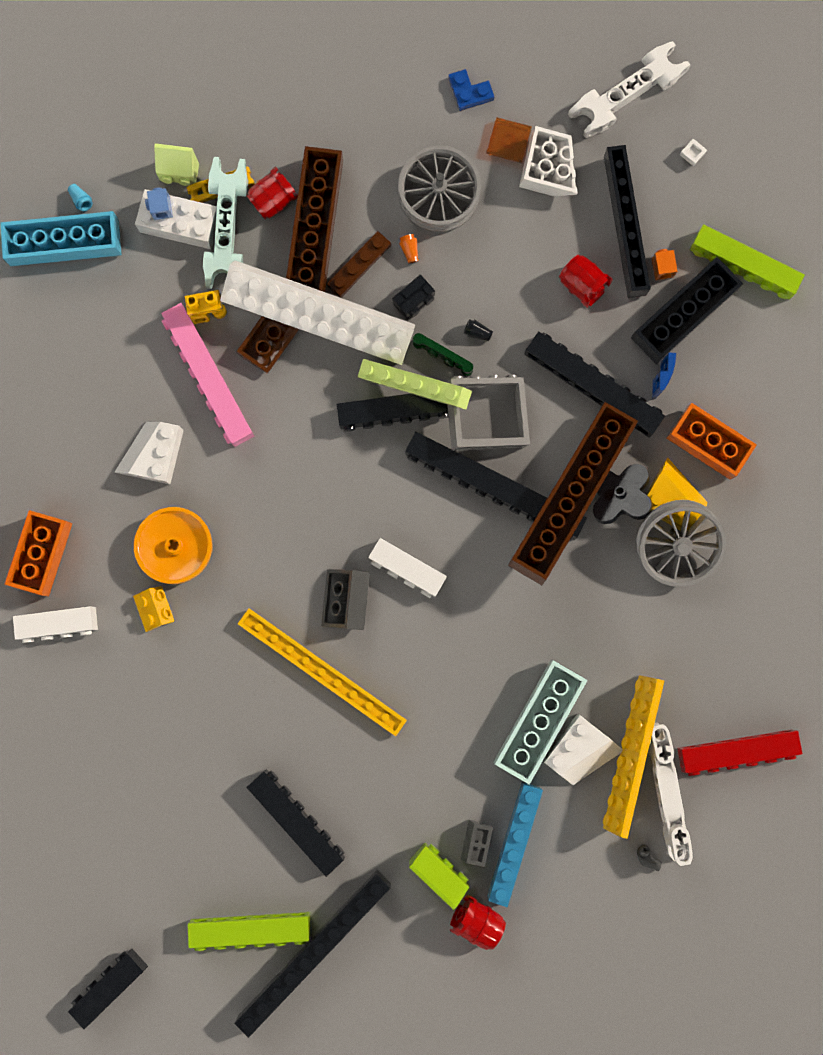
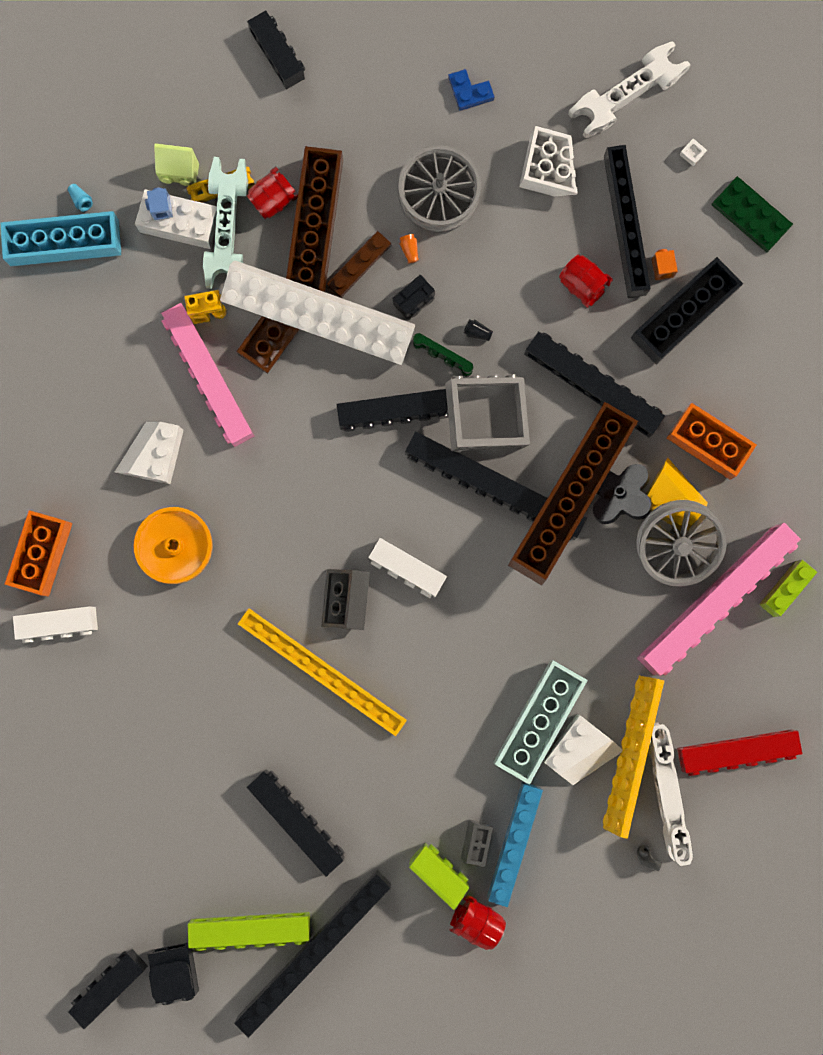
yellow bracket [133,586,174,632] -> none
yellowish green brick [358,359,472,410] -> none
clear orange tile [486,117,532,163] -> none
blue slope [652,352,676,399] -> none
lime brick [689,224,805,300] -> none
none -> black brick [148,943,199,1005]
none -> black brick [247,10,305,90]
none -> bright pink brick [637,523,801,676]
none -> dark green plate [711,176,793,253]
none -> lime brick [759,559,818,617]

